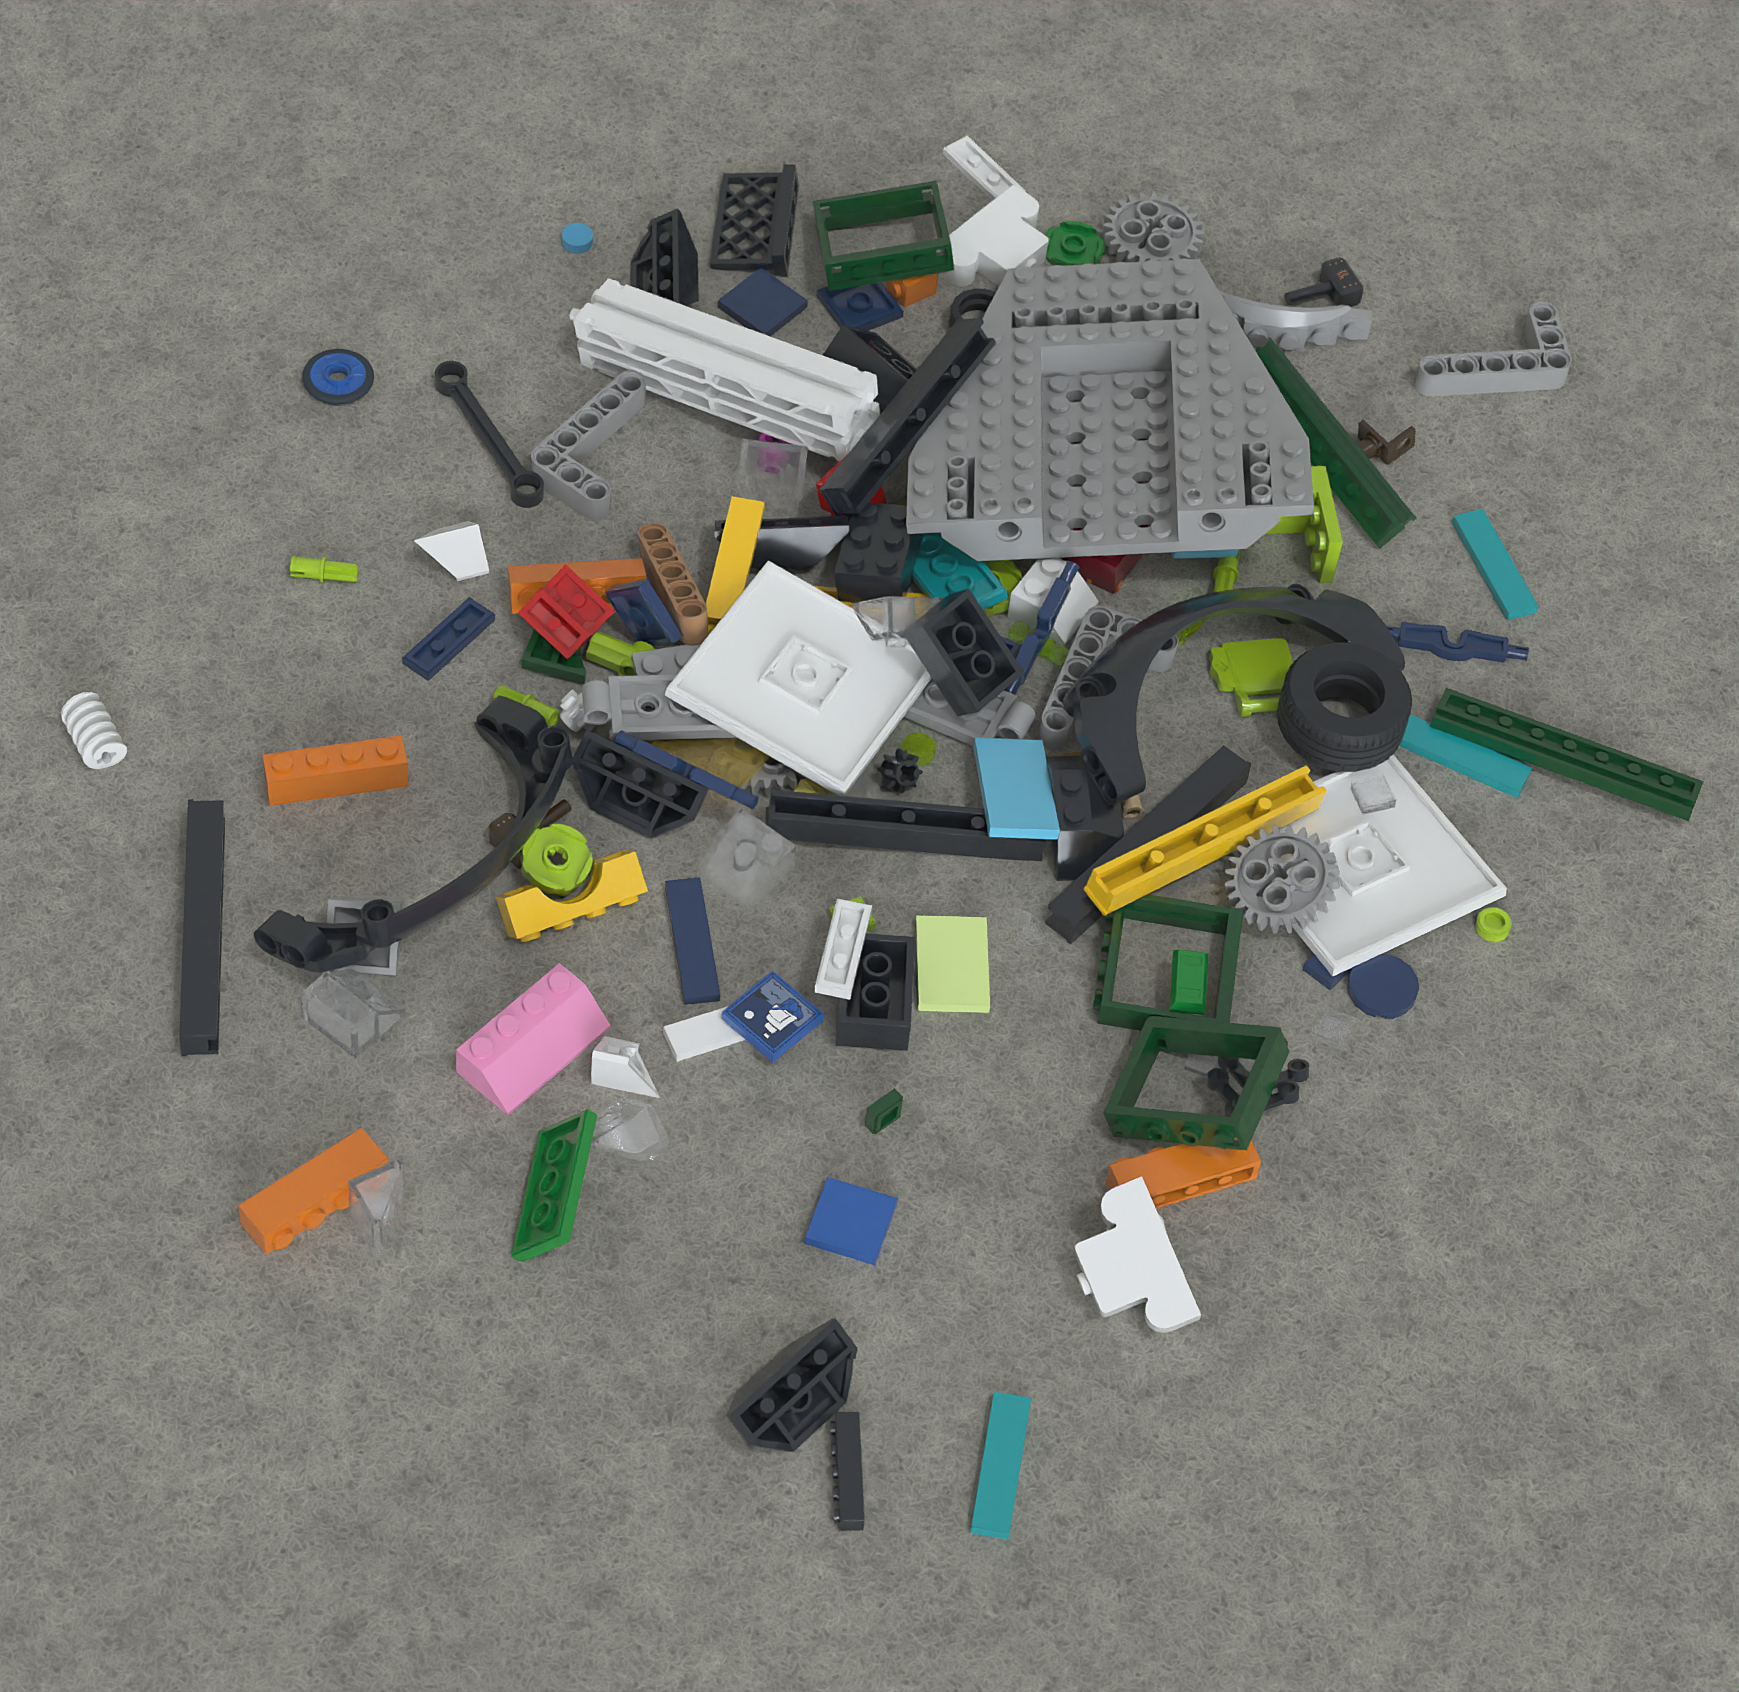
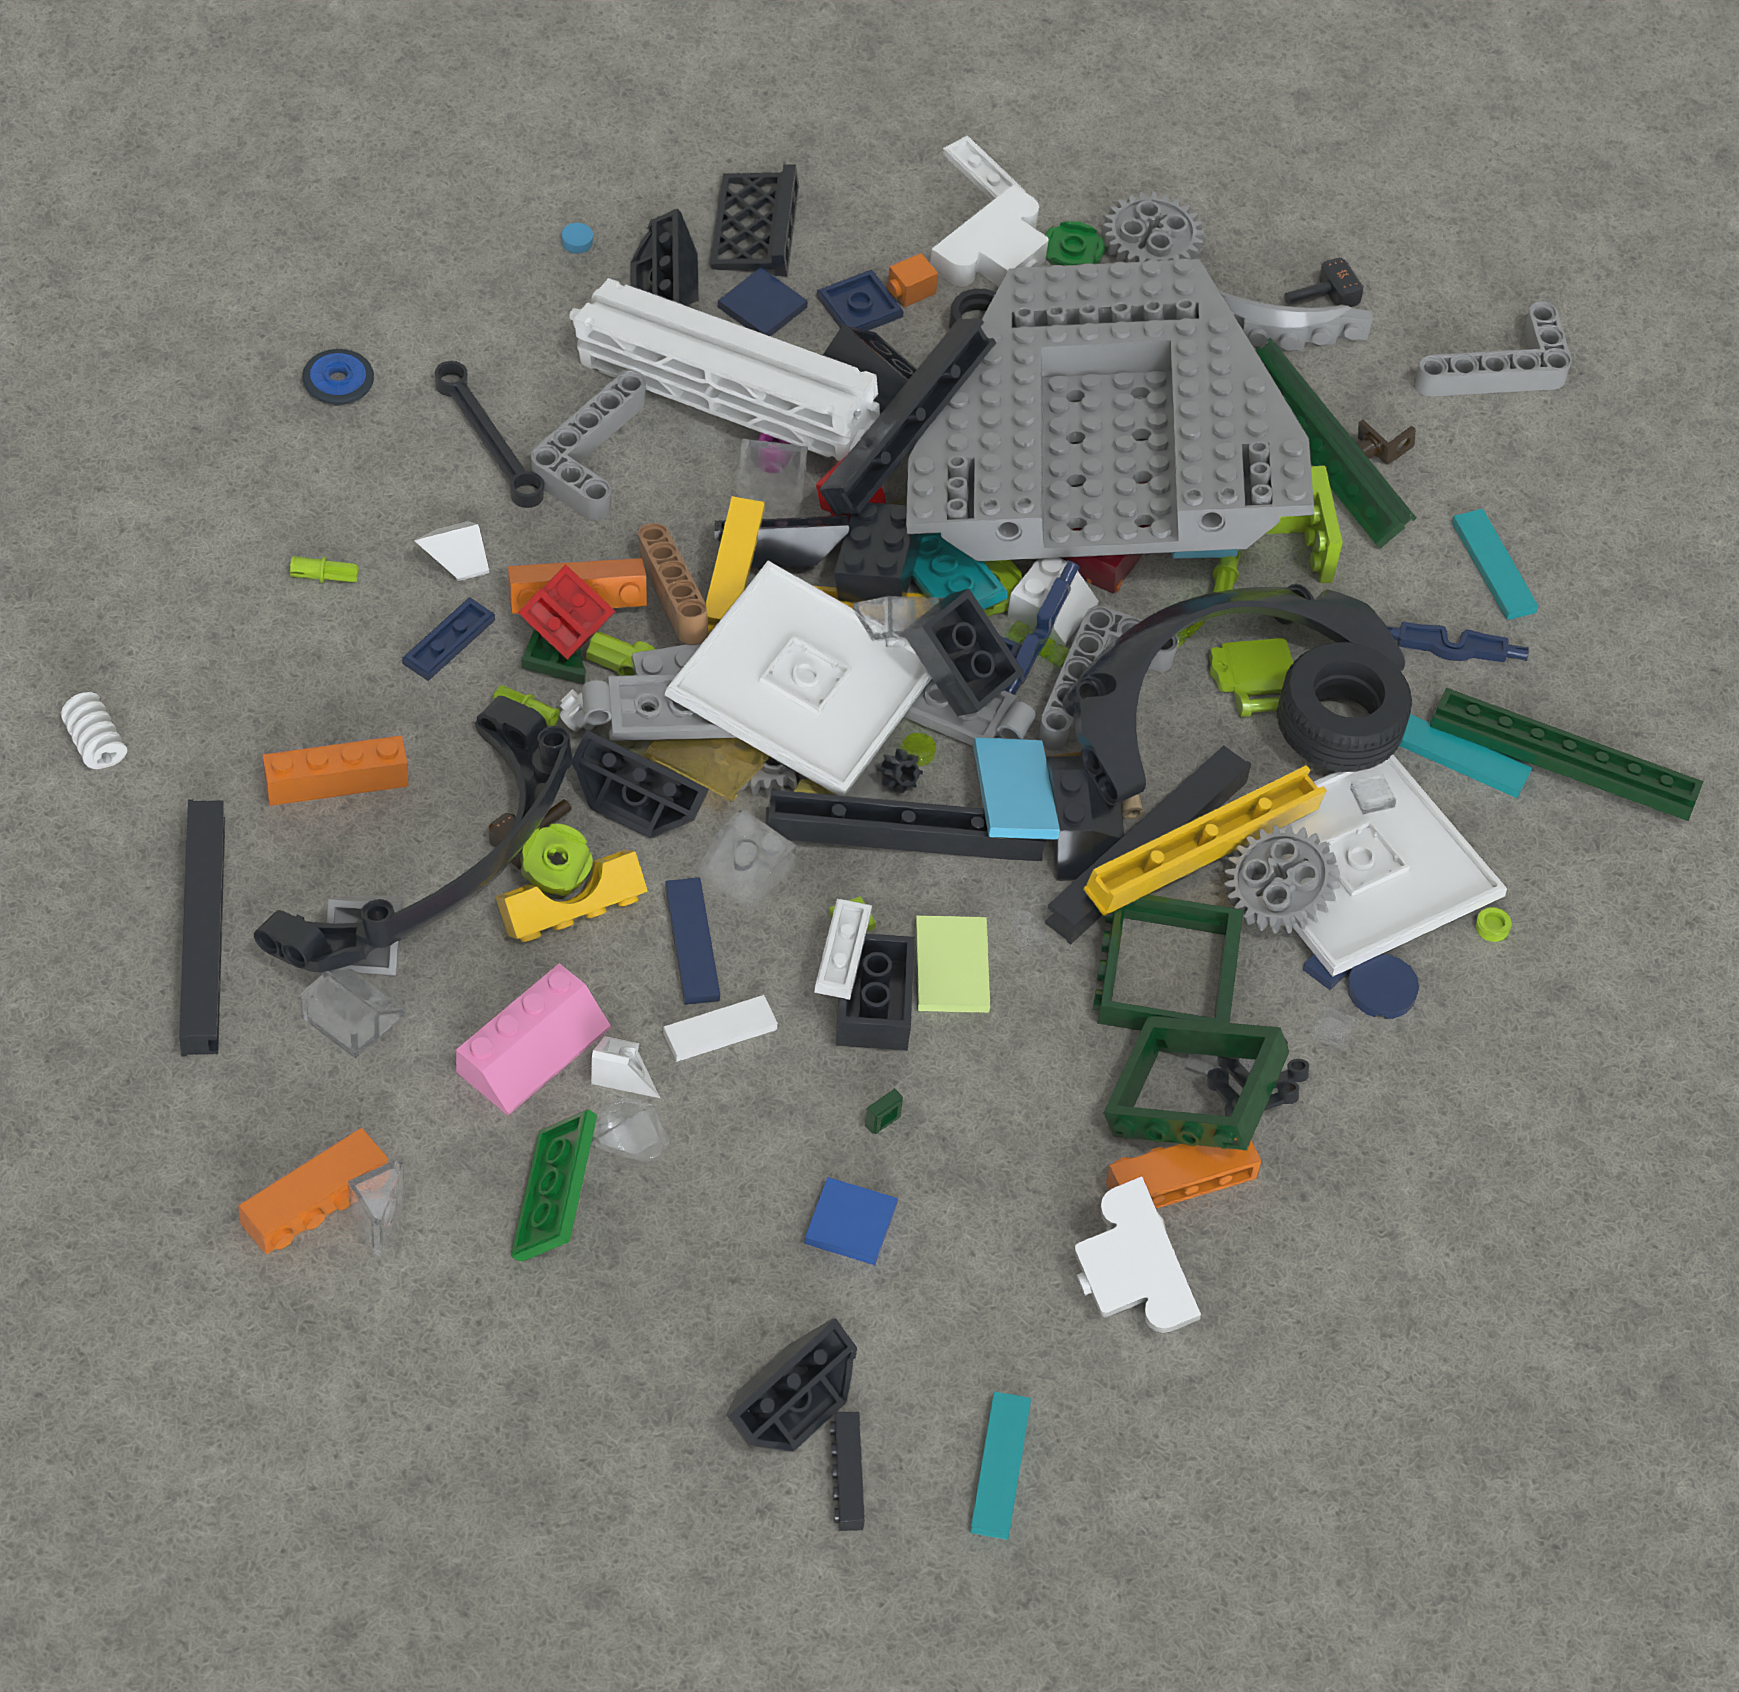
dark blue tile [605,579,683,646] -> none
dark blue piece [615,730,759,810] -> none
tile [721,971,824,1063] -> none
dark green window [813,181,954,291] -> none
green tile [1169,949,1209,1015] -> none

